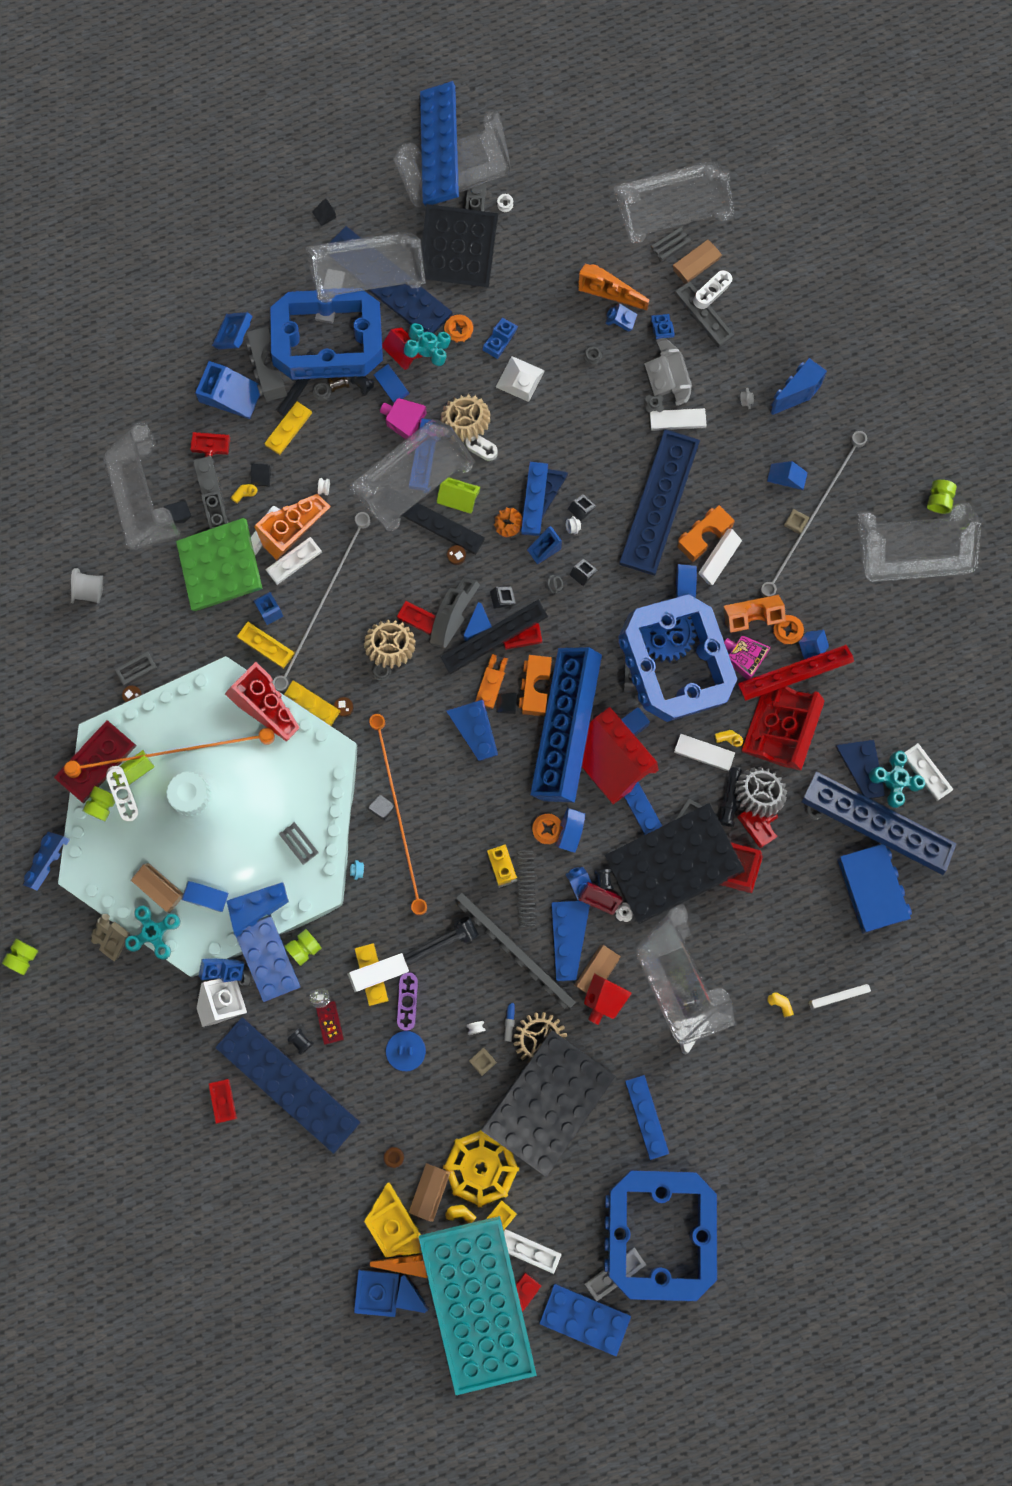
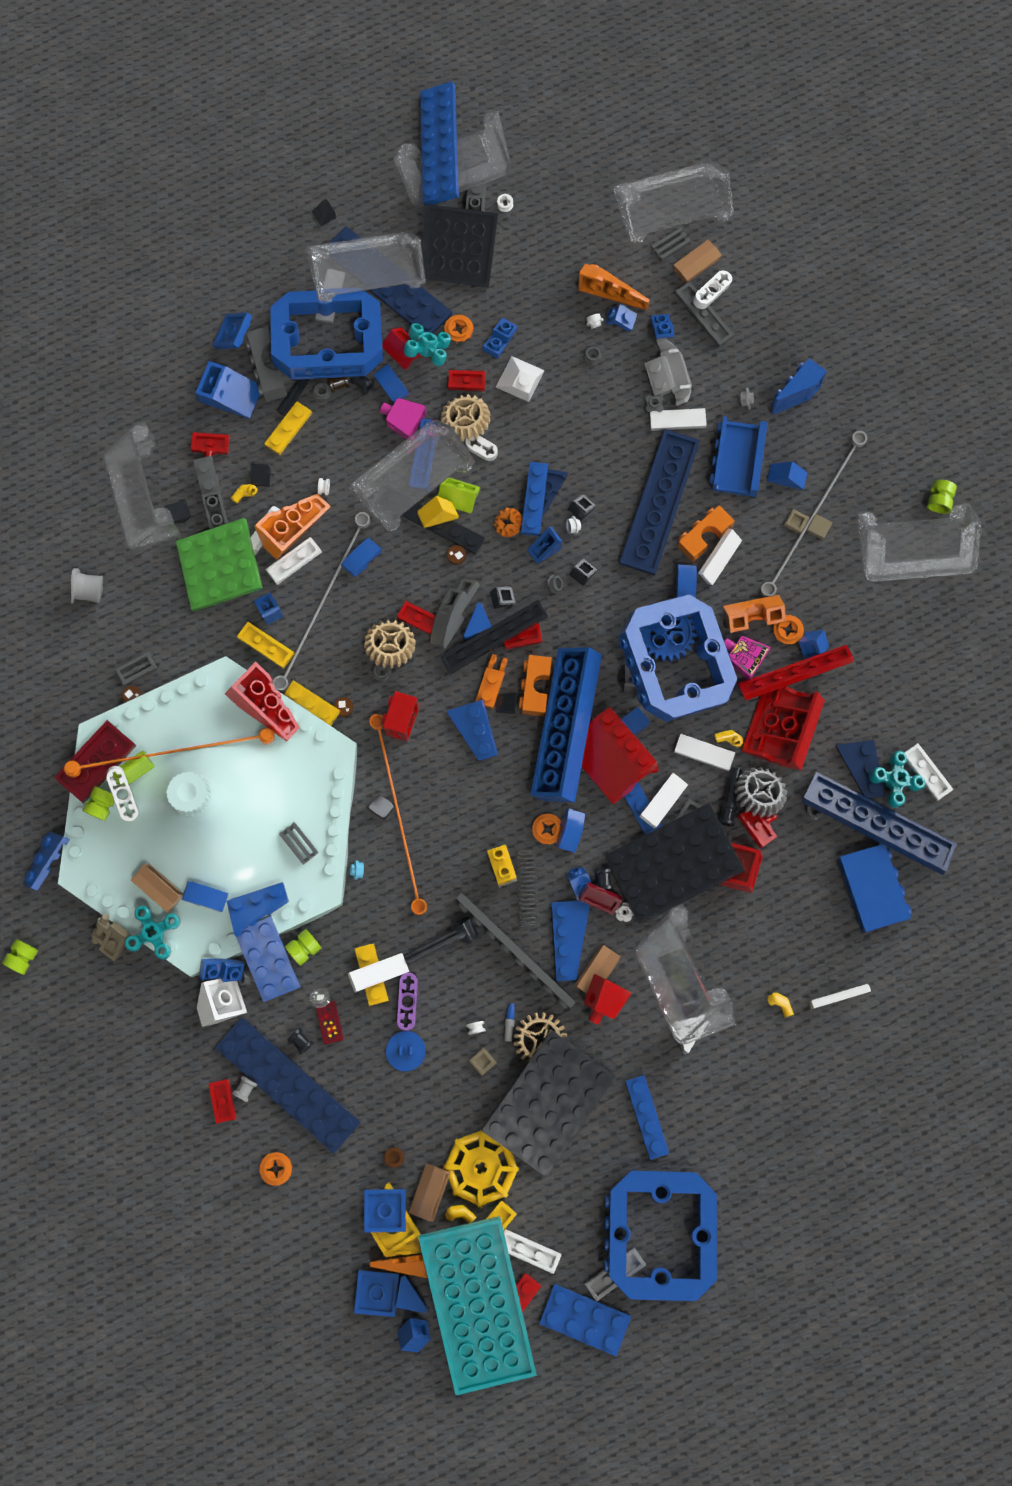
none -> light grey bush [232,1076,258,1102]
none -> orange gear [260,1152,292,1186]
none -> blue slope [341,538,382,577]
none -> blue plate [364,1189,406,1232]
none -> red piece [381,691,420,742]
none -> blue panel [398,1318,431,1352]
none -> yellow slope [417,496,459,528]
none -> red plate [448,370,486,391]
none -> white plate [586,314,604,329]
none -> white tile [639,773,688,829]
none -> blue panel [709,416,768,497]
none -> dark tan tile [807,514,833,540]

